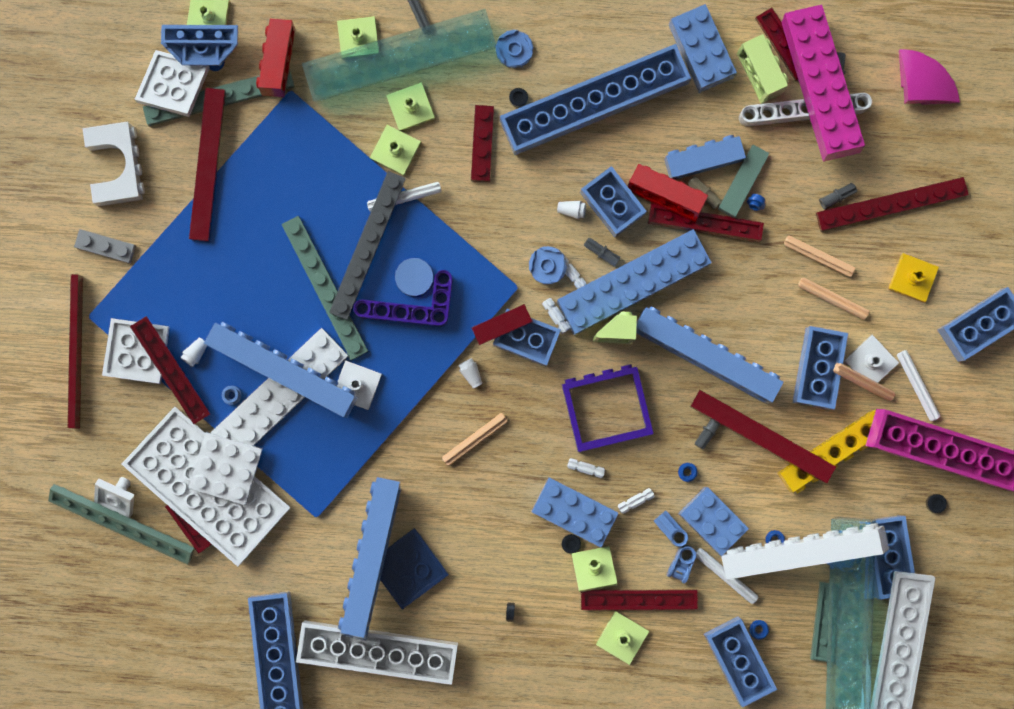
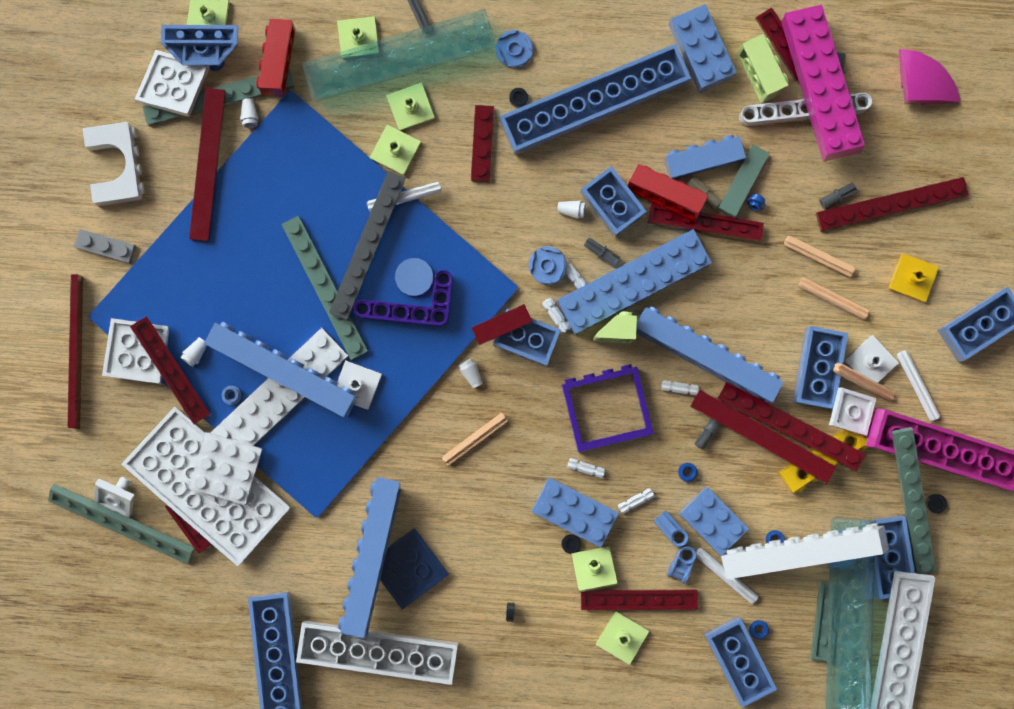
none -> white cone [240,99,259,128]
none -> white axle [661,380,699,396]
none -> dark red plate [717,382,866,472]
none -> white tile [829,388,876,436]
none -> sand green plate [891,427,936,574]

